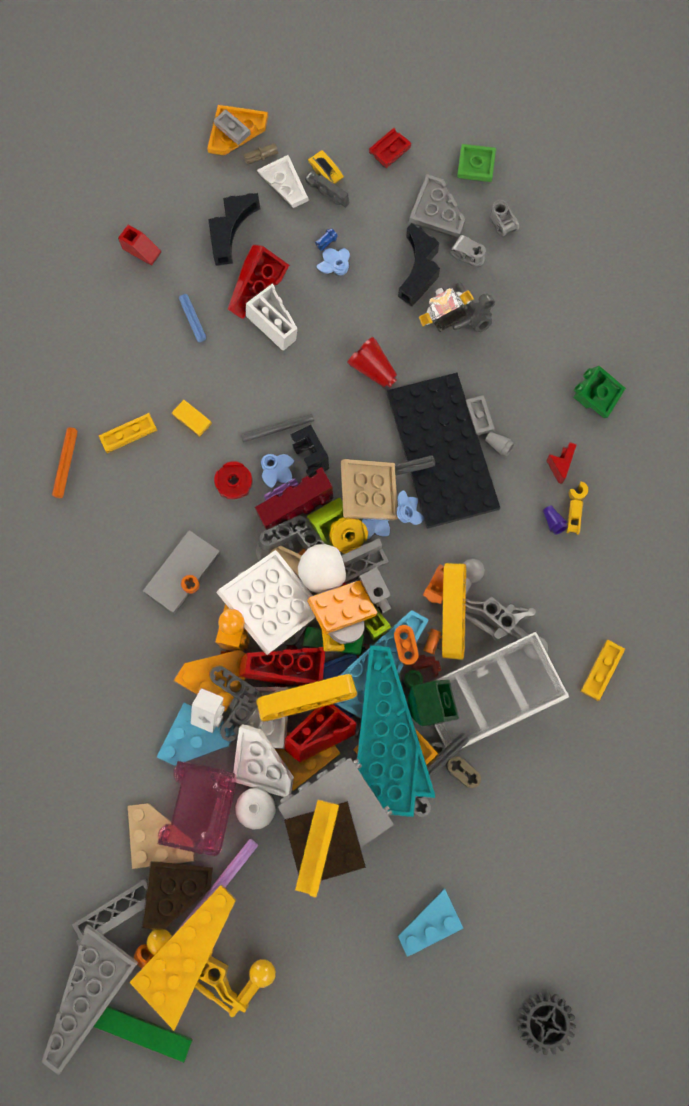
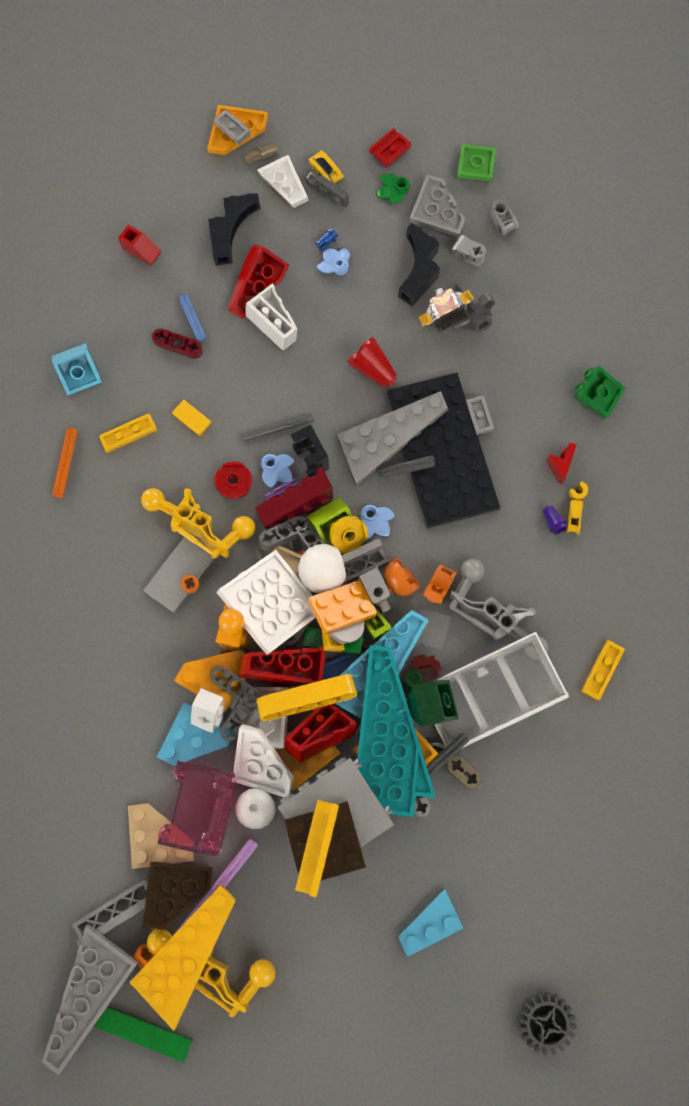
tan plate [341,459,398,520] -> none
orange plate [394,625,419,665] -> none
light blue plate [397,490,424,525] -> none
orange pin [423,629,442,655] -> none
yellow beam [442,563,466,660] -> none
light grey cone [485,432,515,456] -> none
none -> medium azure slope [52,343,102,395]
none -> yellow piece [141,488,256,559]
none -> dark red beam [152,328,203,359]
none -> light grey wing [337,391,448,486]
none -> green plate [376,174,410,204]
none -> orange cylinder [384,558,421,597]

